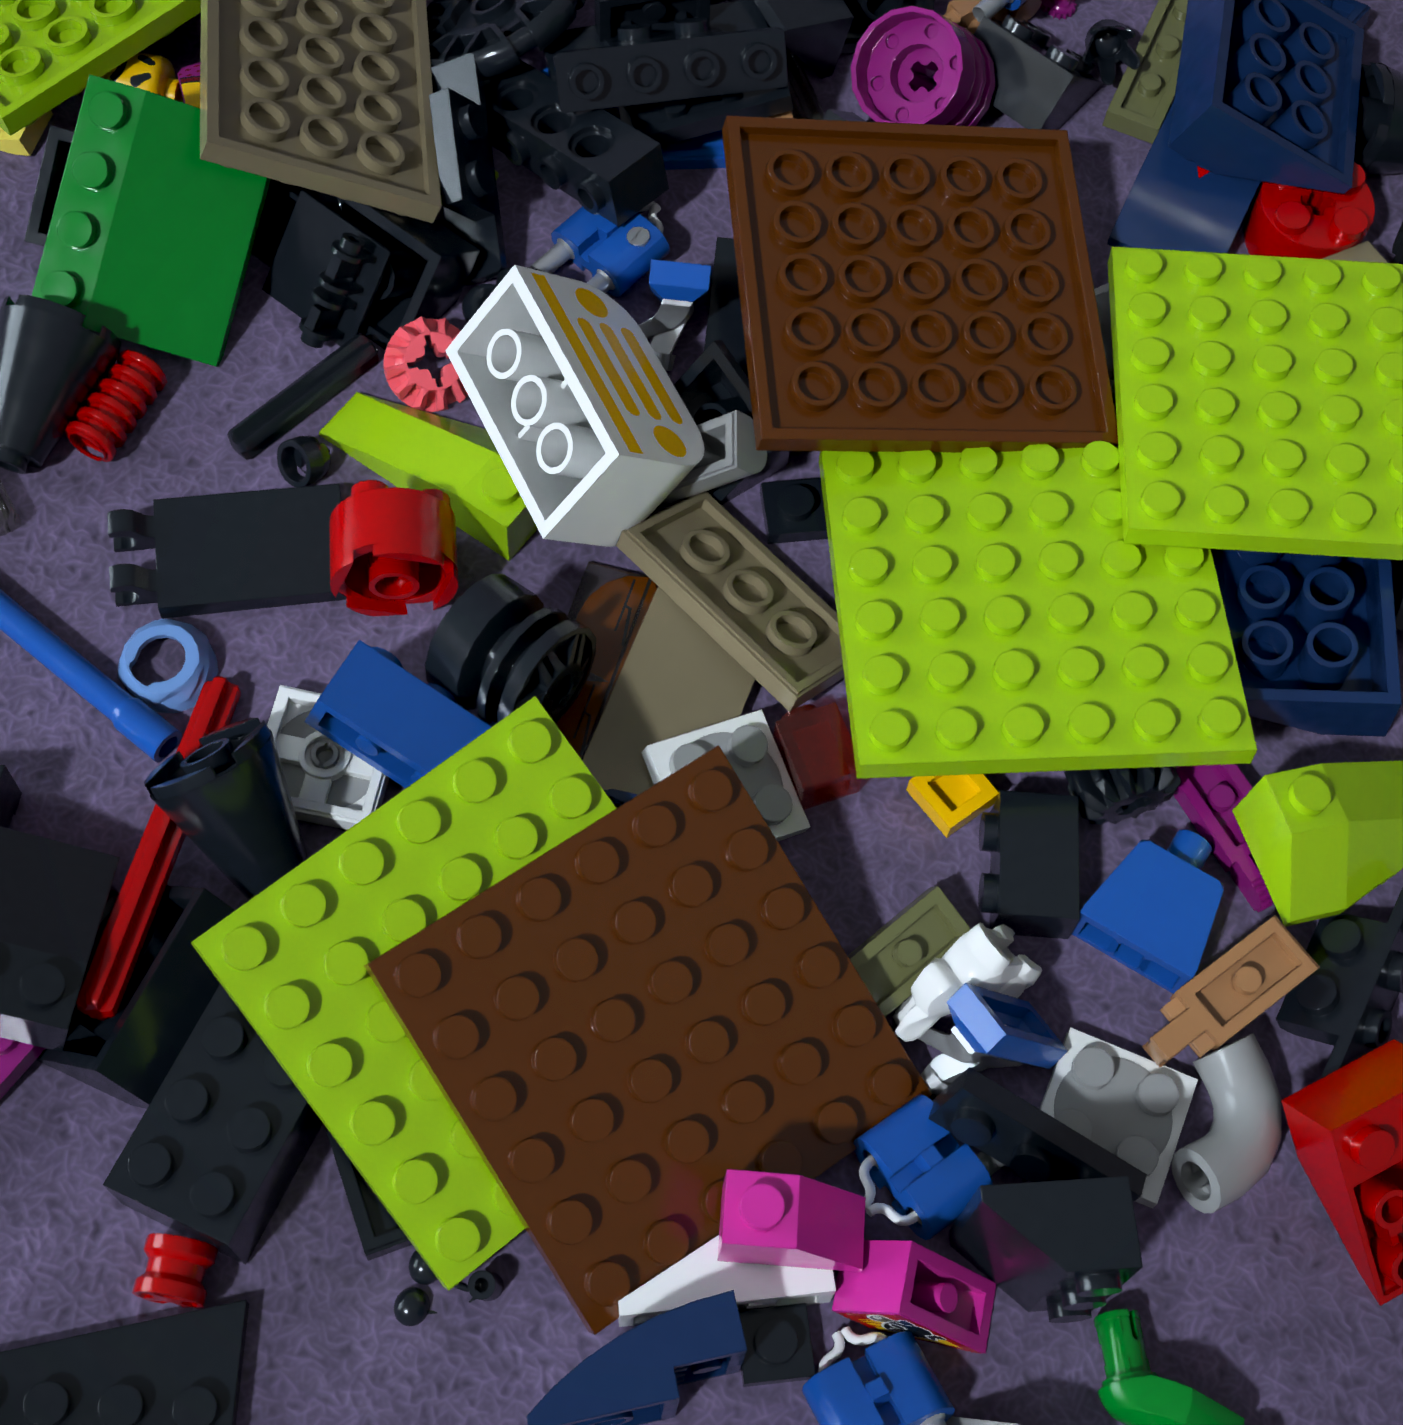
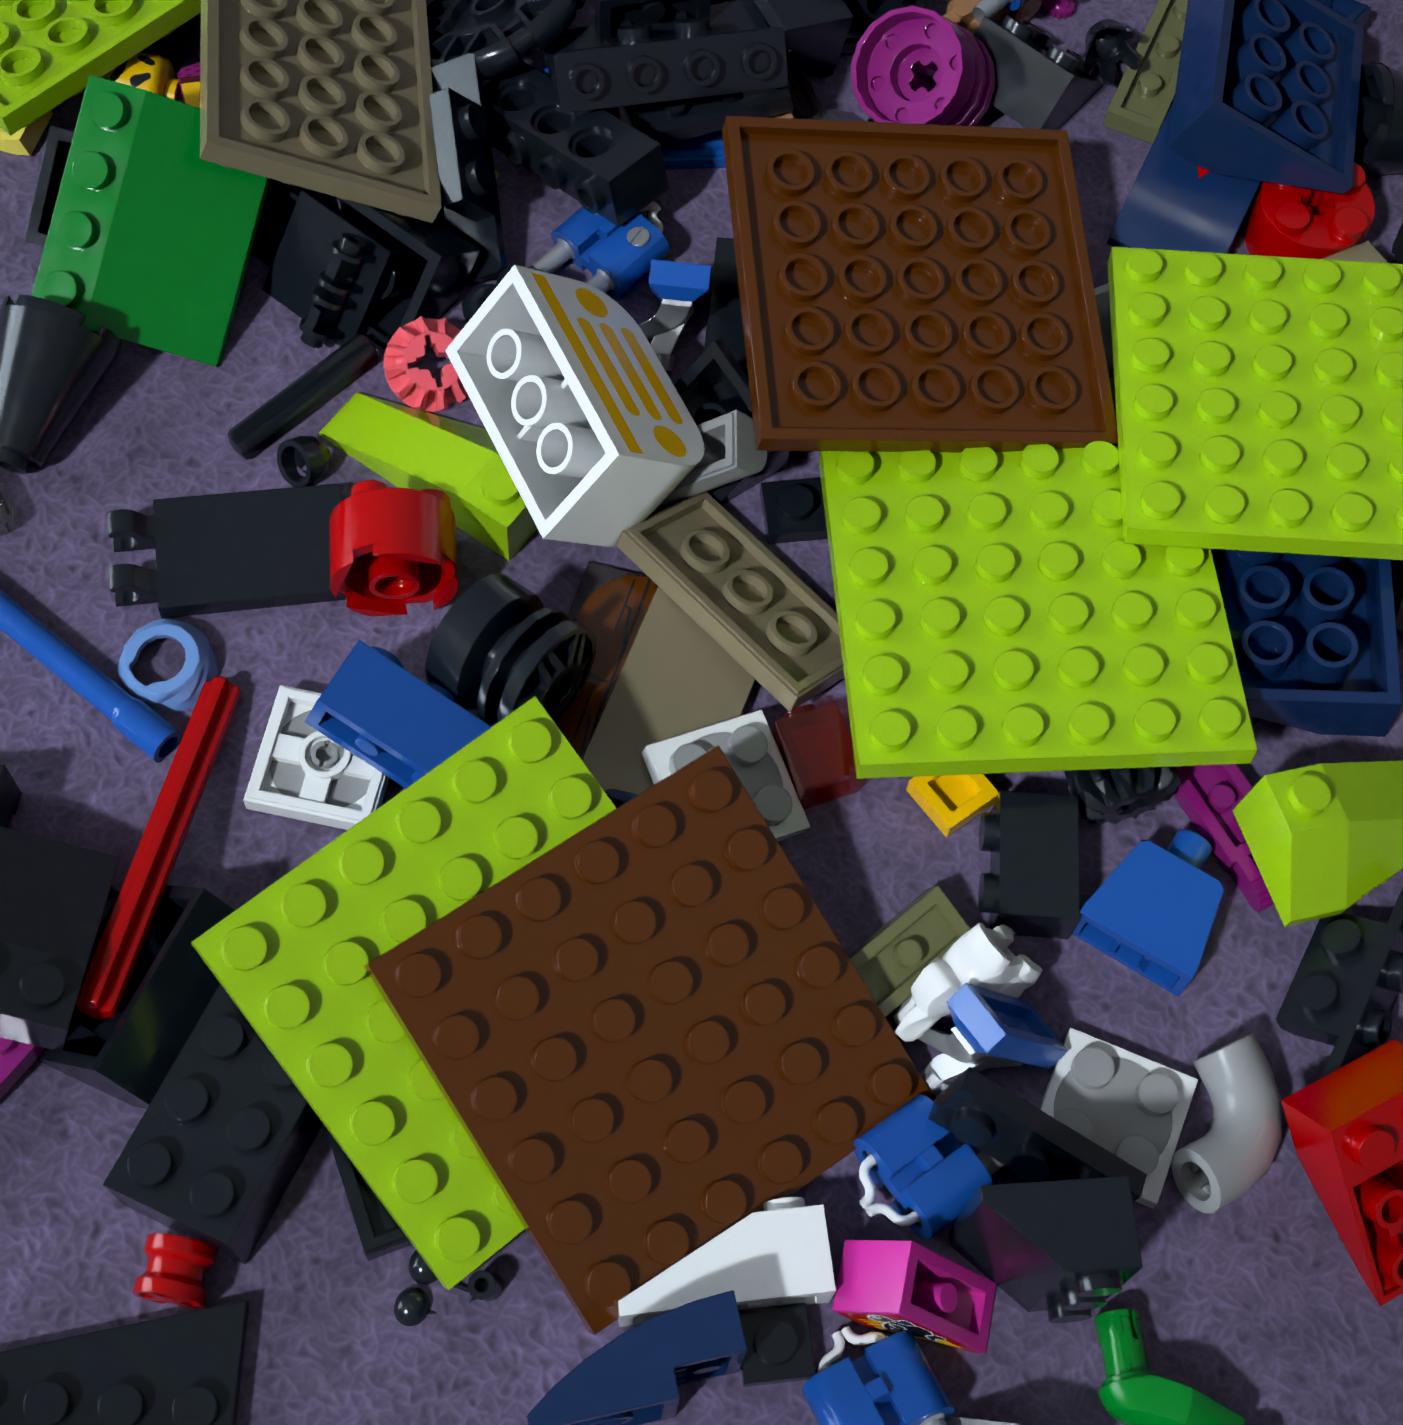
red piece [65,350,167,462] -> none
black cone [144,718,308,900] -> none
dark pink slope [717,1169,866,1272] -> none
medium nougat hinge [1142,915,1320,1068] -> none

